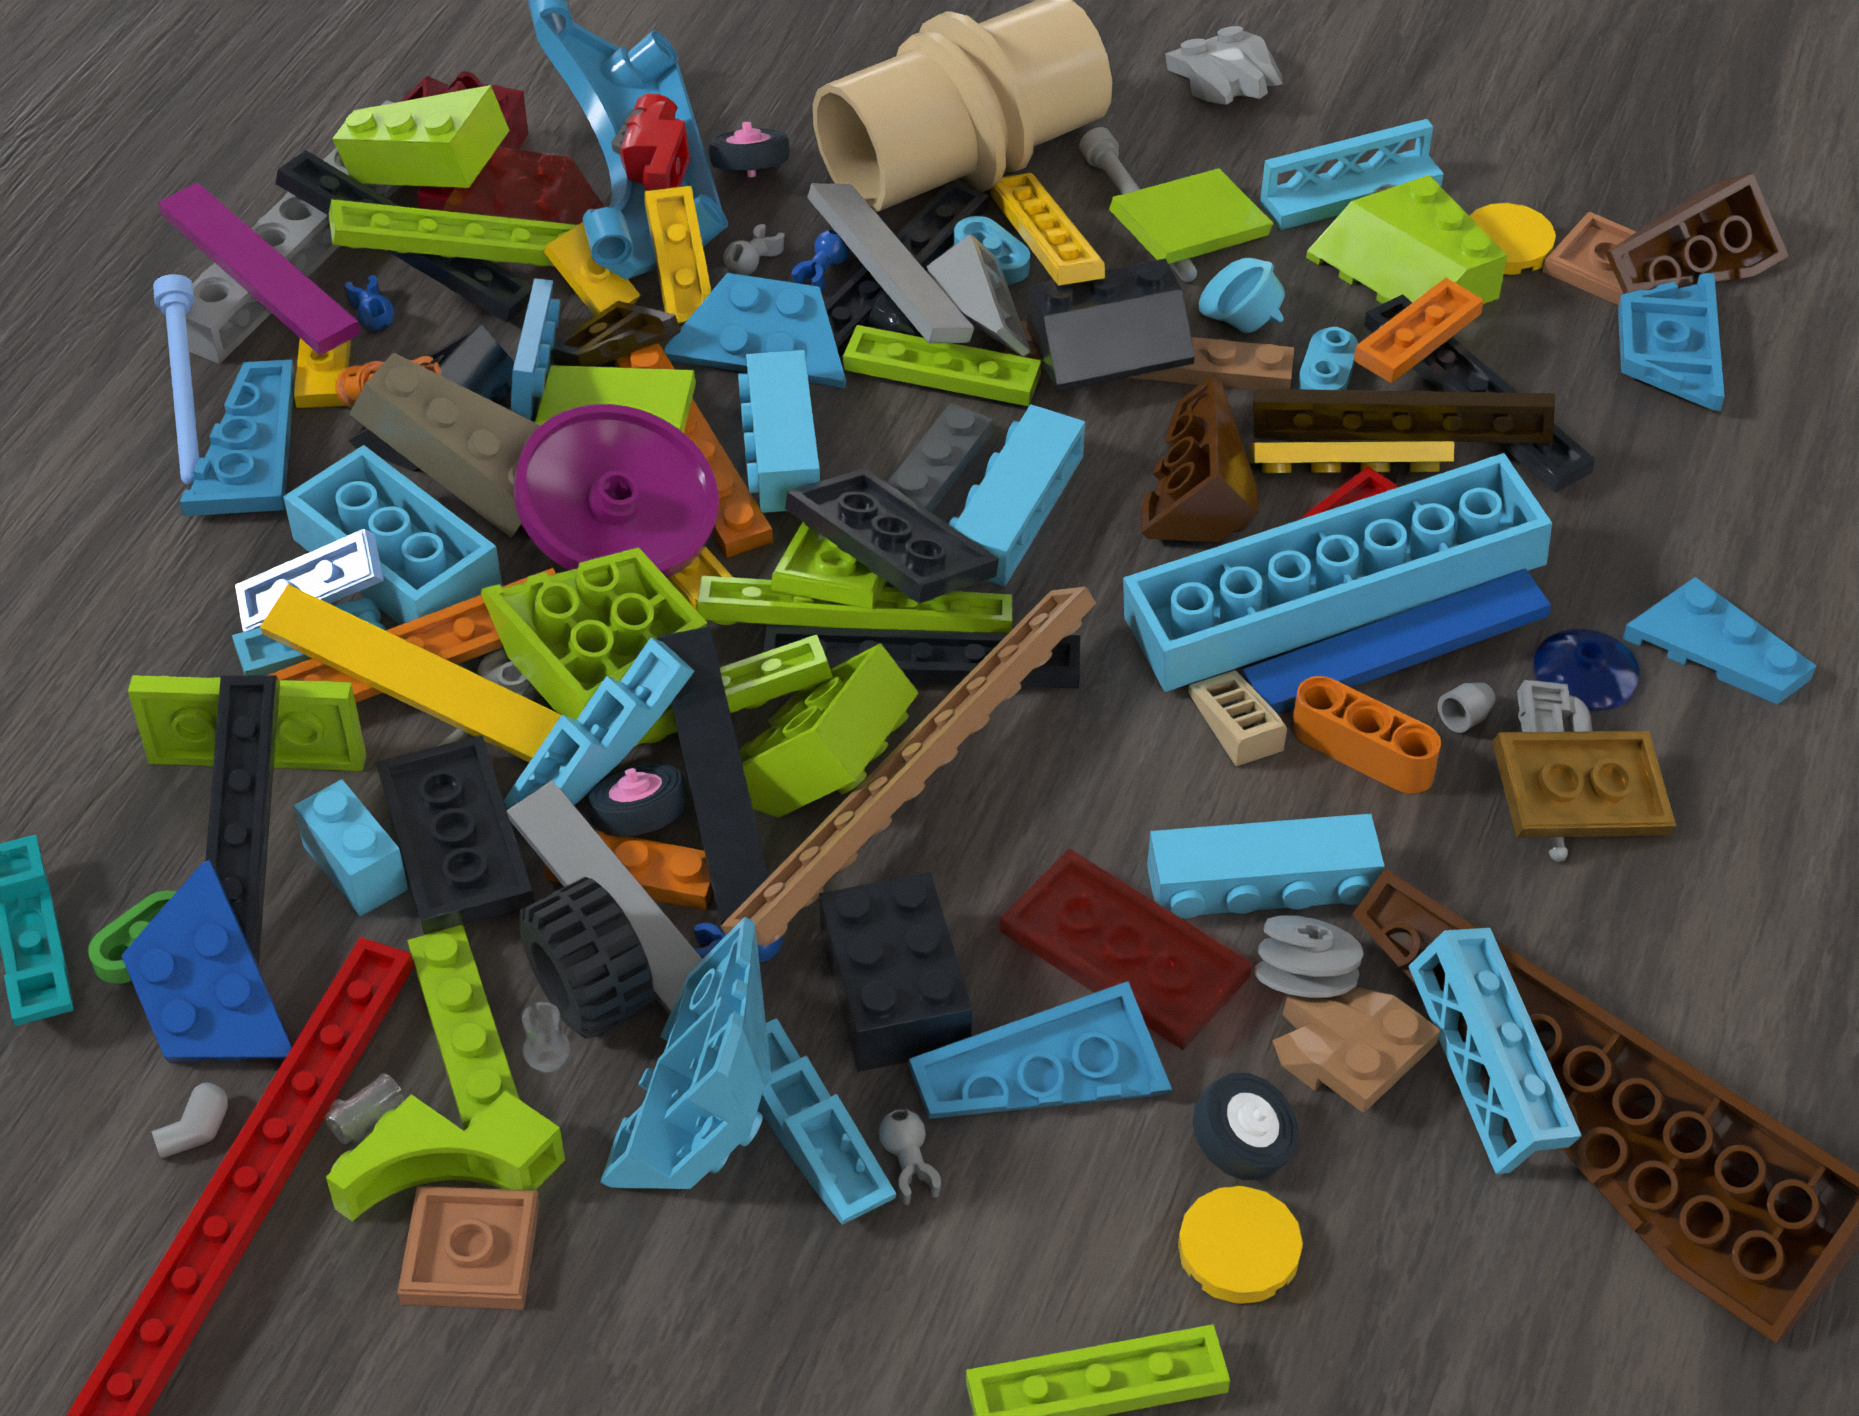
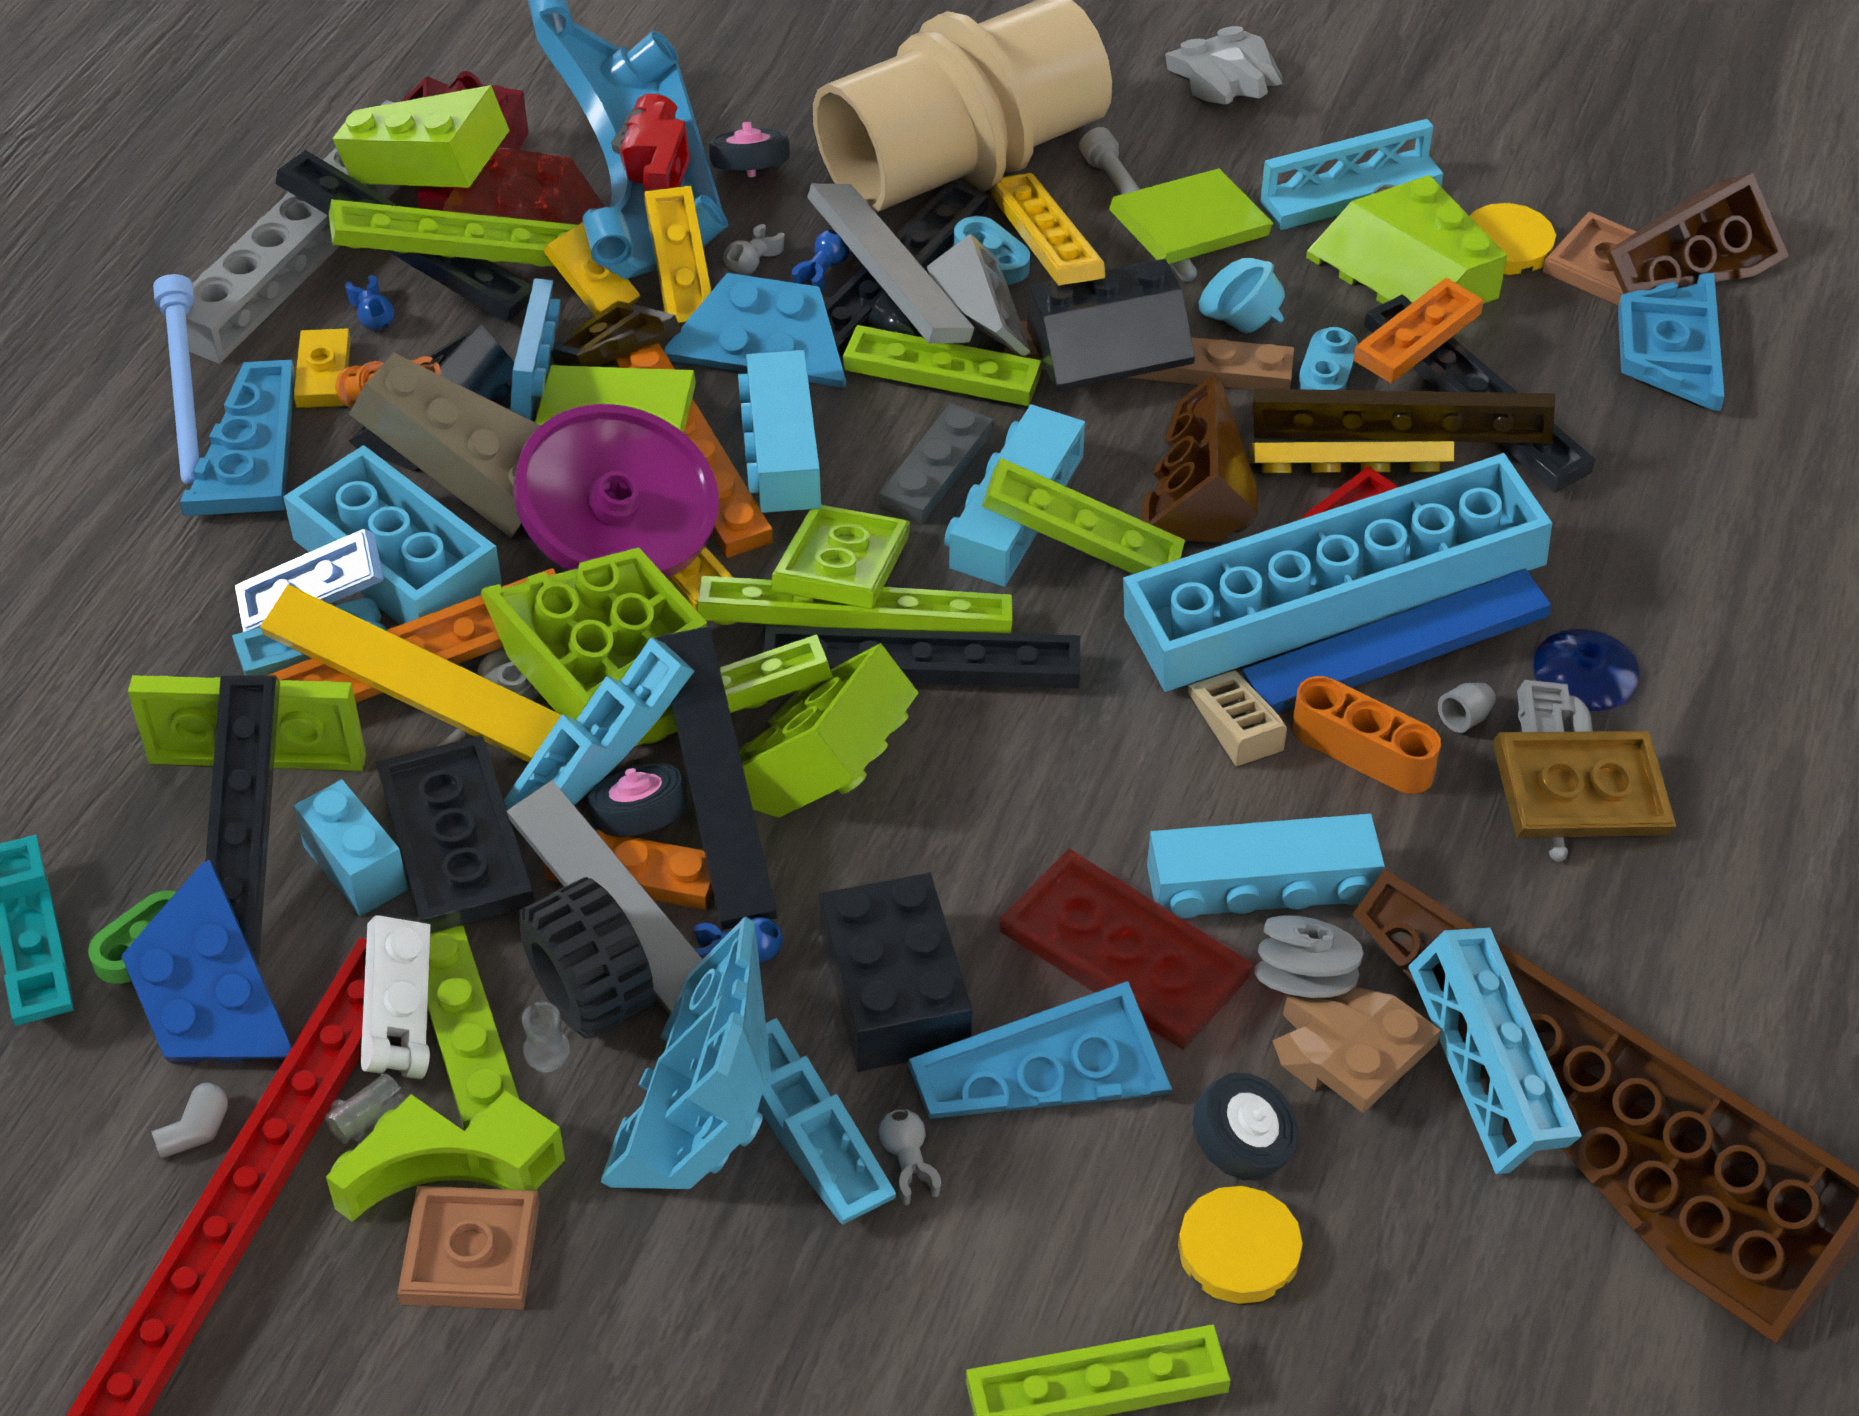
magenta tile [158,182,360,356] -> none
medium nougat plate [720,586,1096,946] -> none
black plate [785,468,999,603] -> none
dark azure wing [1623,577,1816,705] -> none
none -> white plate [361,915,430,1079]
none -> lime plate [982,458,1185,574]

